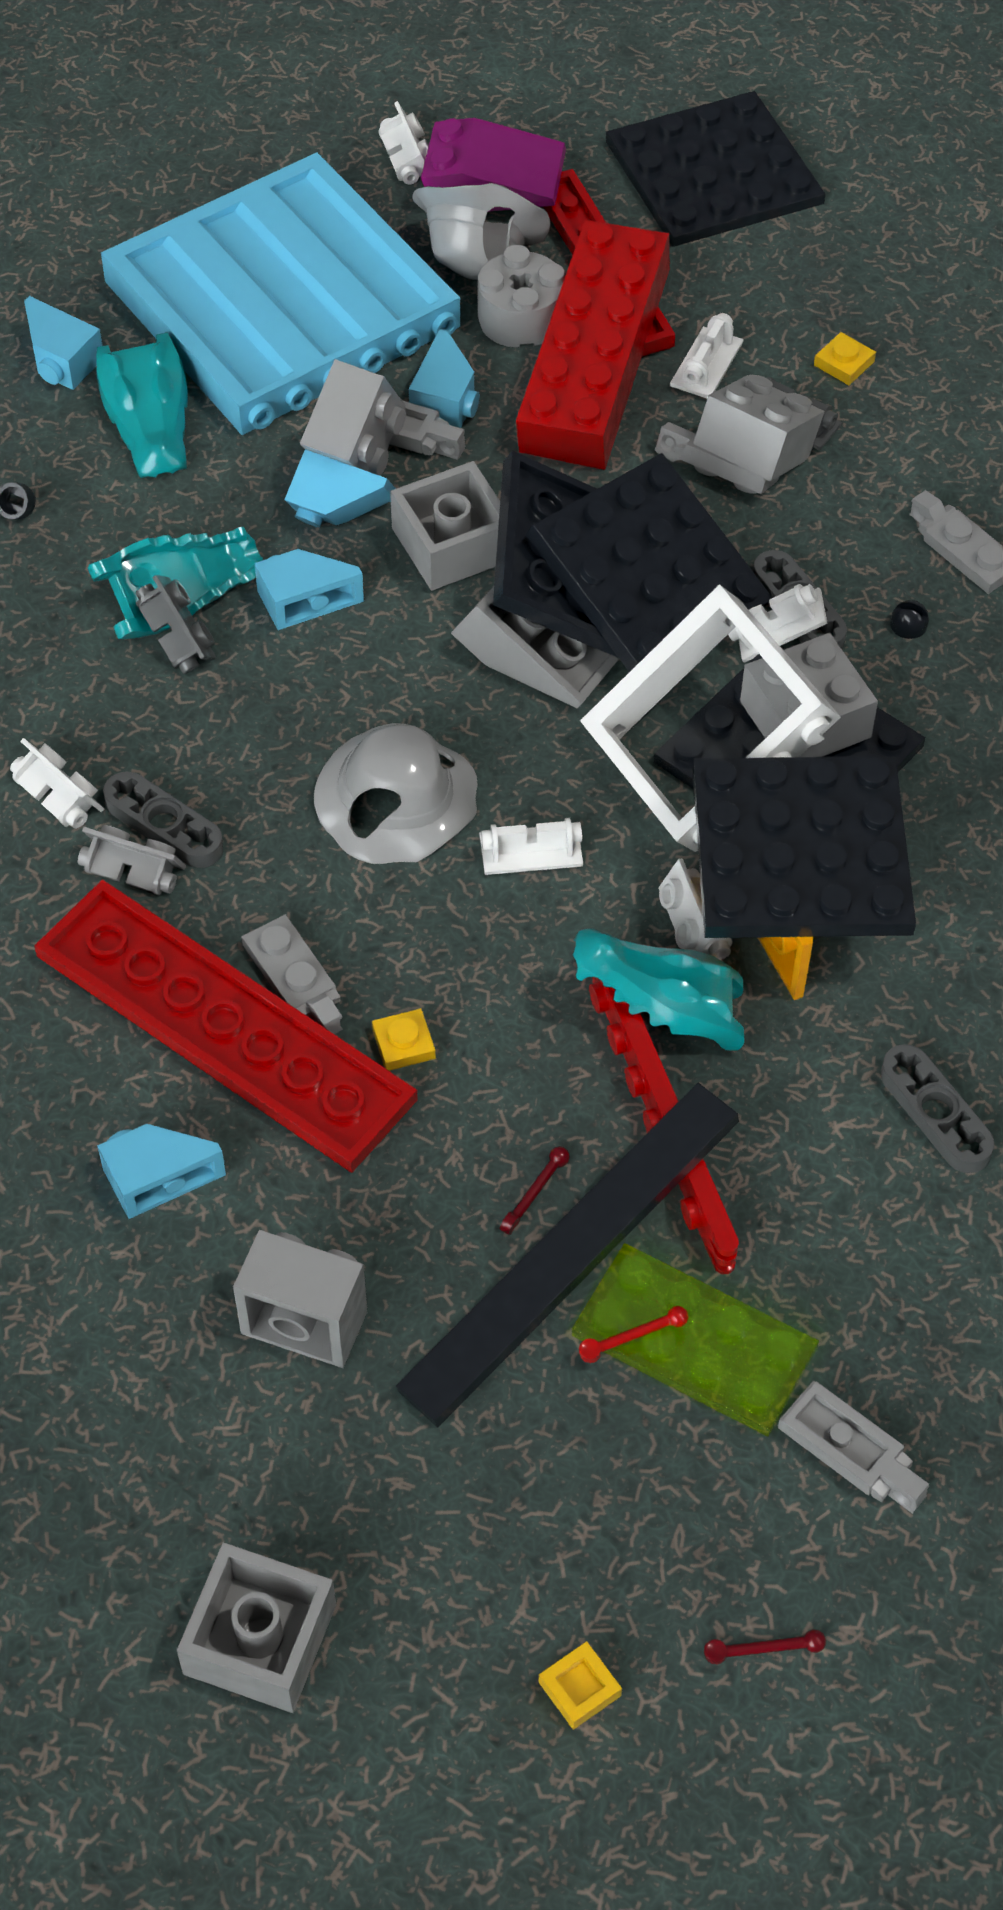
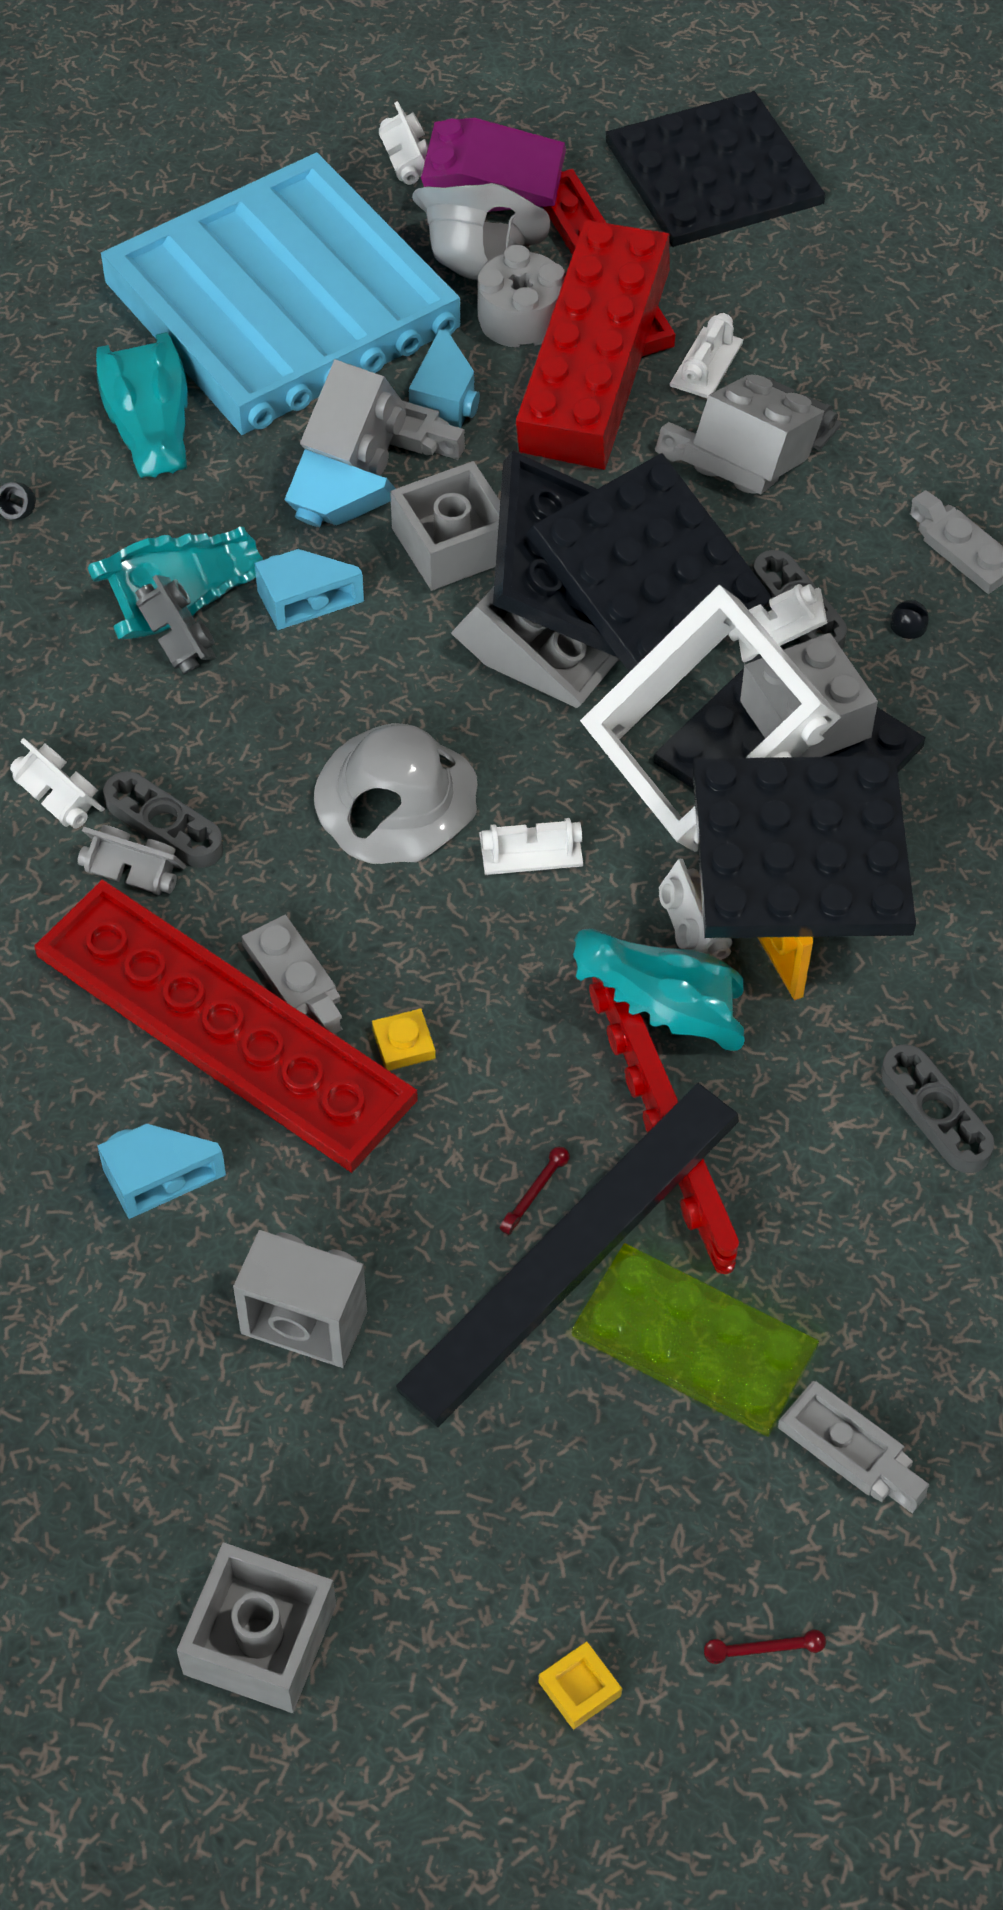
medium azure slope [24,296,102,390] -> none
red hinge [579,1305,689,1363] -> none
yellow plate [814,332,876,385] -> none

